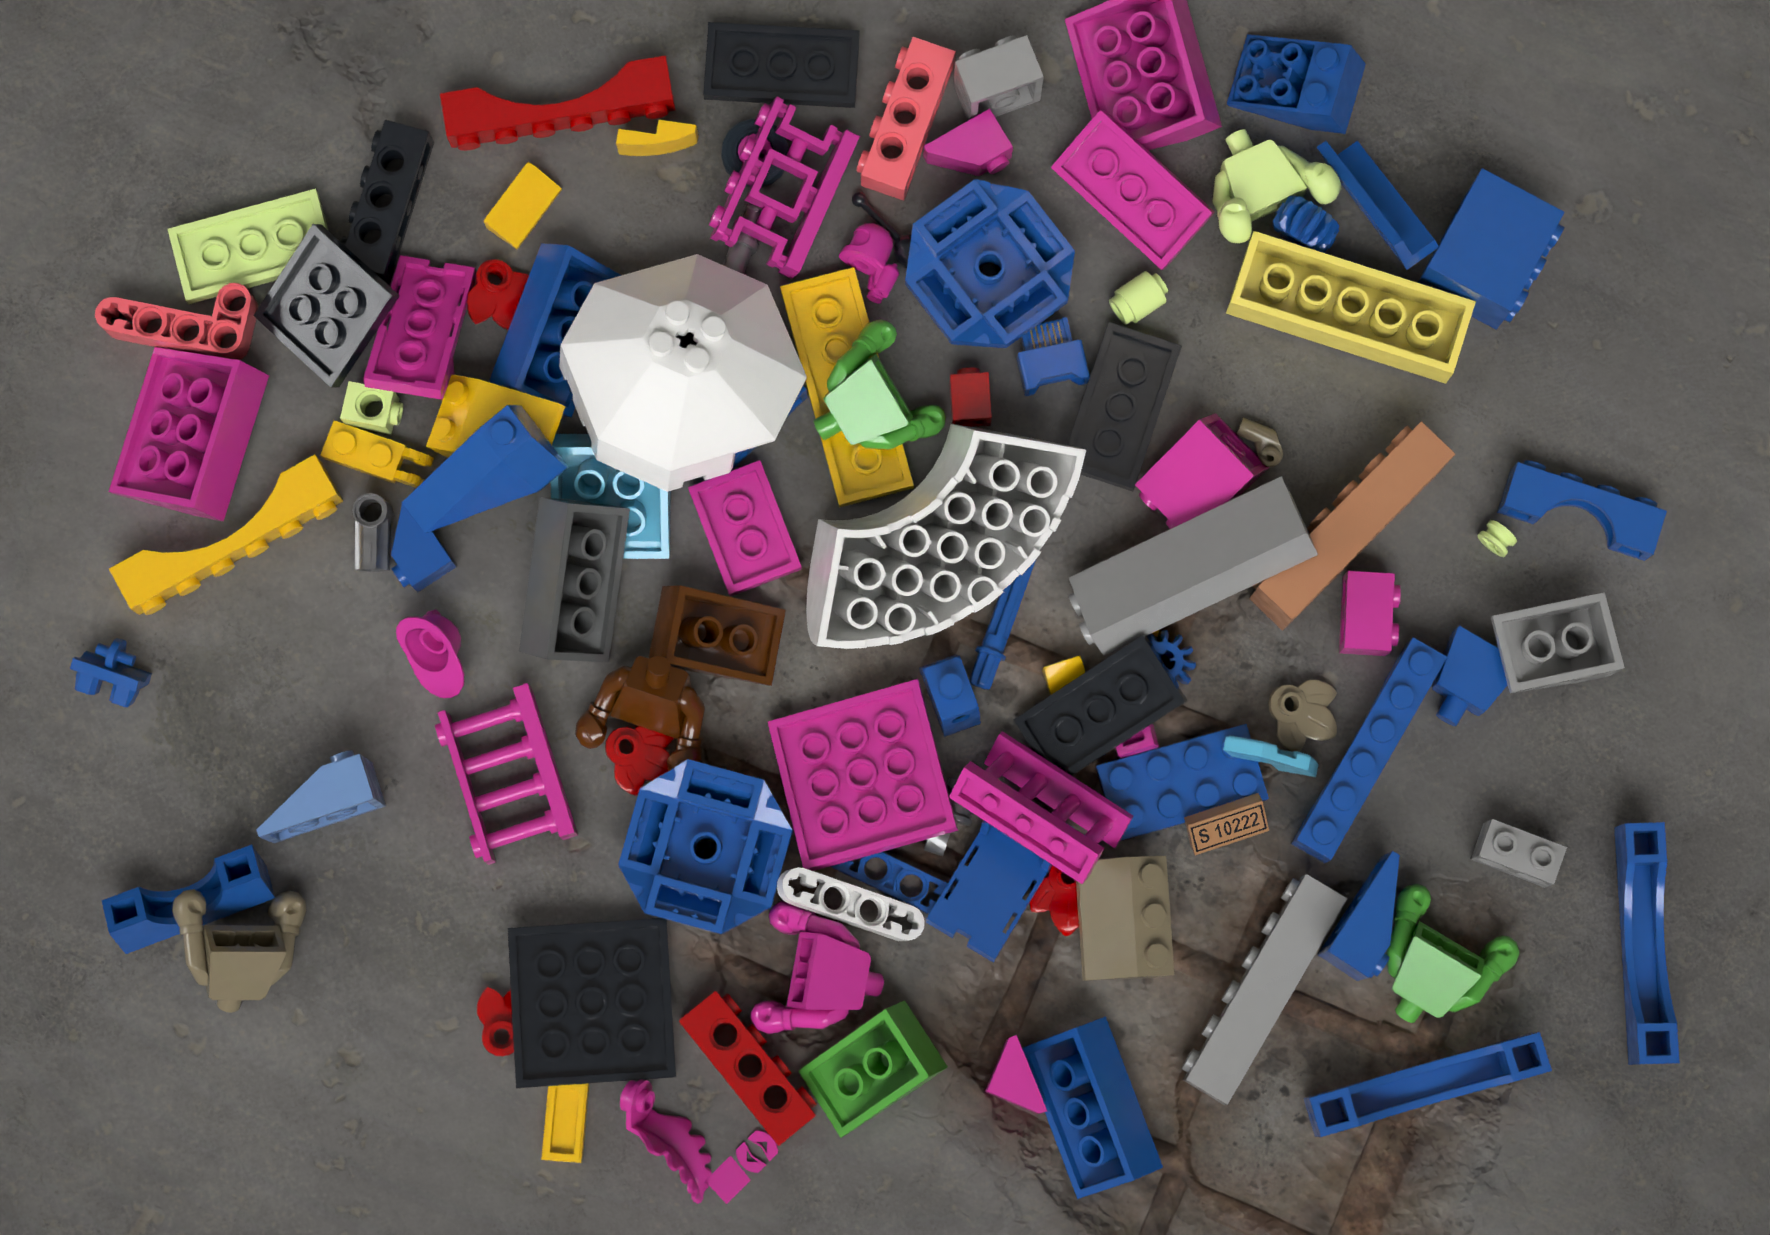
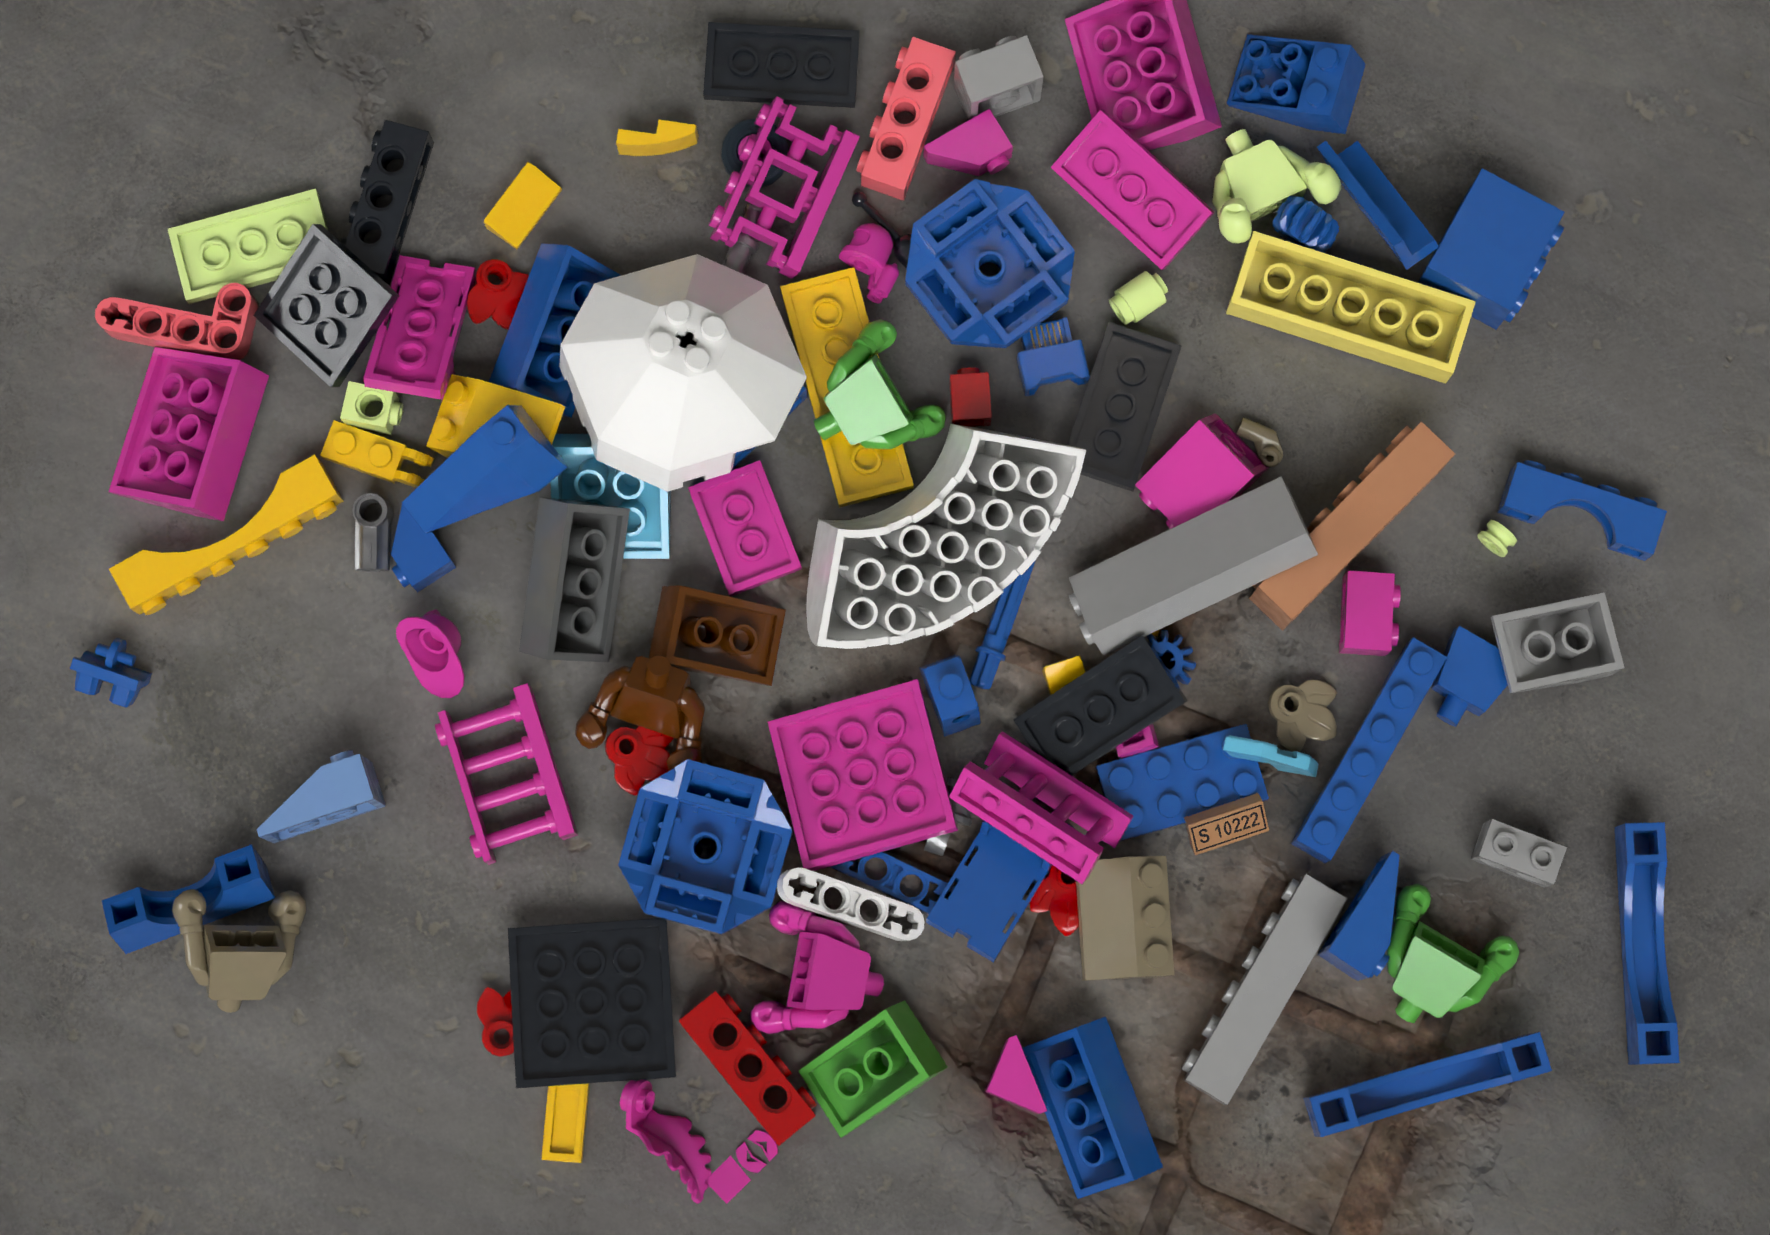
red arch [440,55,676,151] -> none

